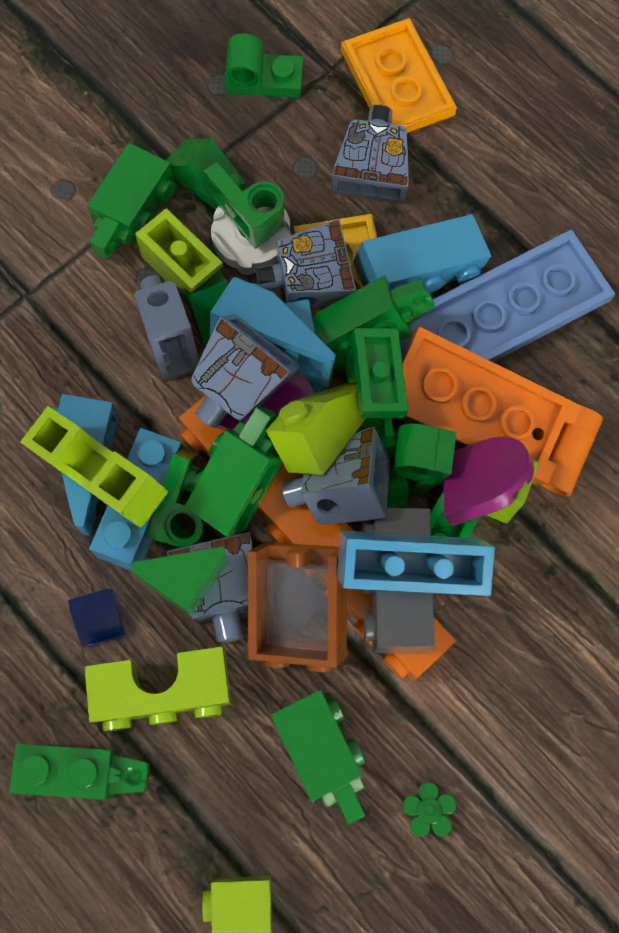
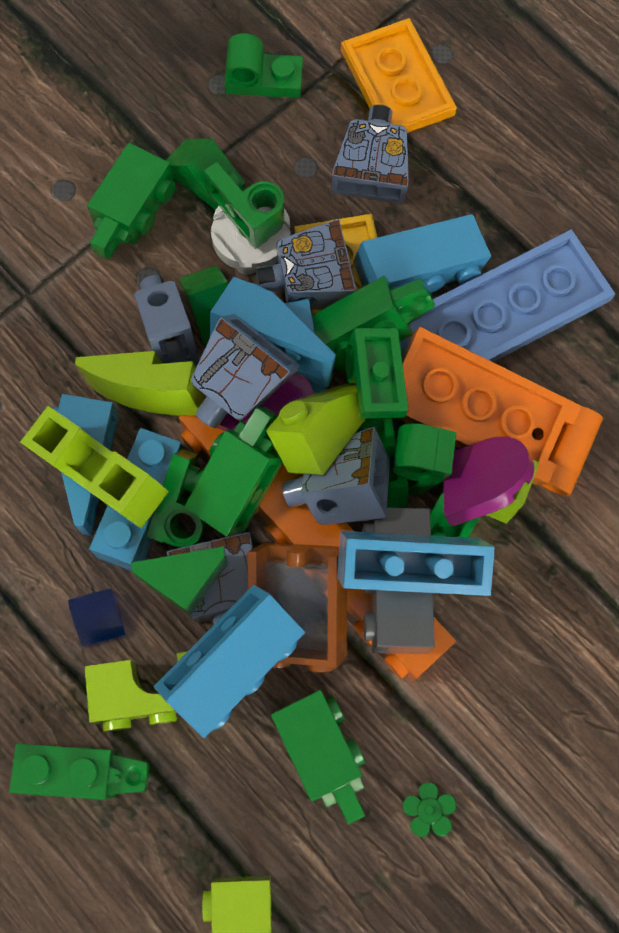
lime slope [135,208,223,292] -> none
none -> lime slope [75,351,206,416]
none -> dark azure brick [153,584,306,739]

